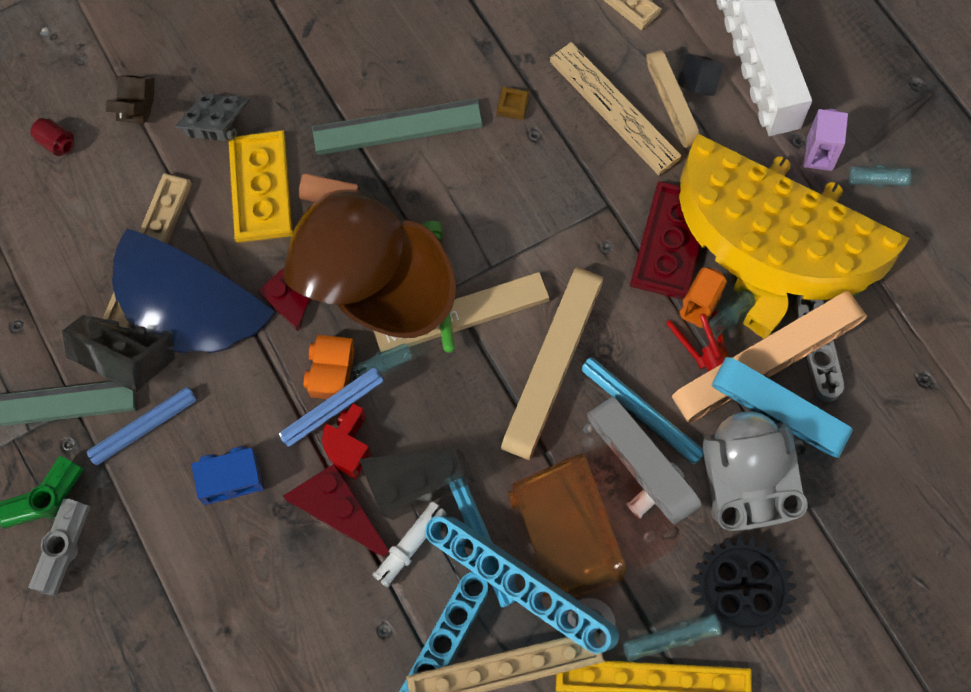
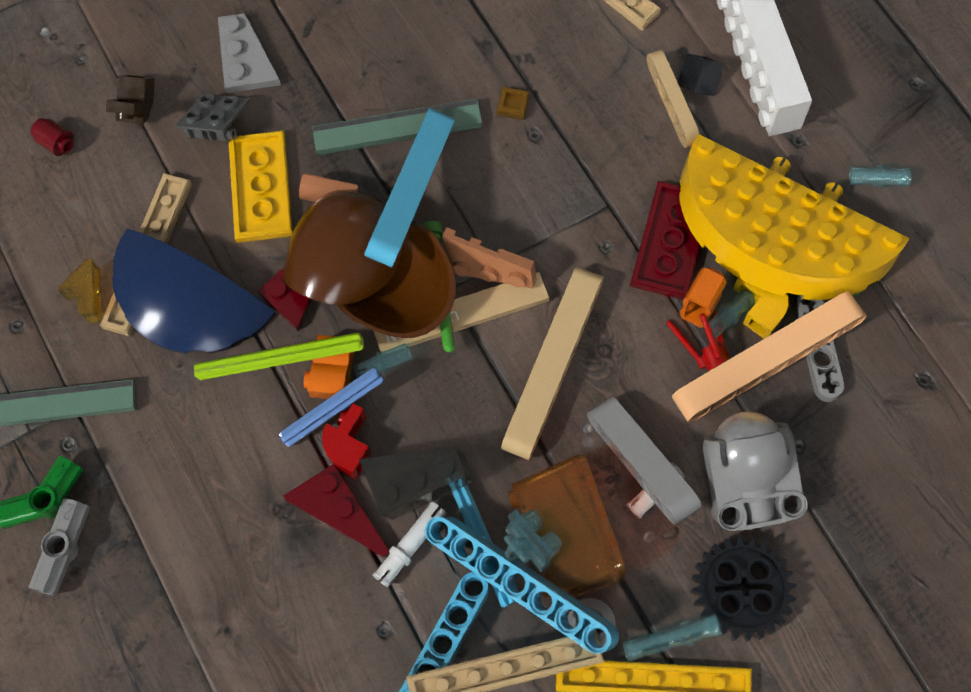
clear smoke wedge [62,315,175,392] -> none
medium blue axle [87,387,197,465] -> none
blue brick [191,446,265,505] -> none
tan tile [550,42,682,176] -> none
medium azure axle [582,357,704,464] -> none
medium azure beam [711,357,853,458] -> none
lavender brick [804,109,848,171] -> none
none -> clear yellow slope [58,258,102,324]
none -> lime axle [194,333,364,380]
none -> light grey wing [218,13,281,93]
none -> medium azure beam [364,107,455,267]
none -> nougat wing [442,227,537,289]
none -> clear light blue hips [504,509,562,572]

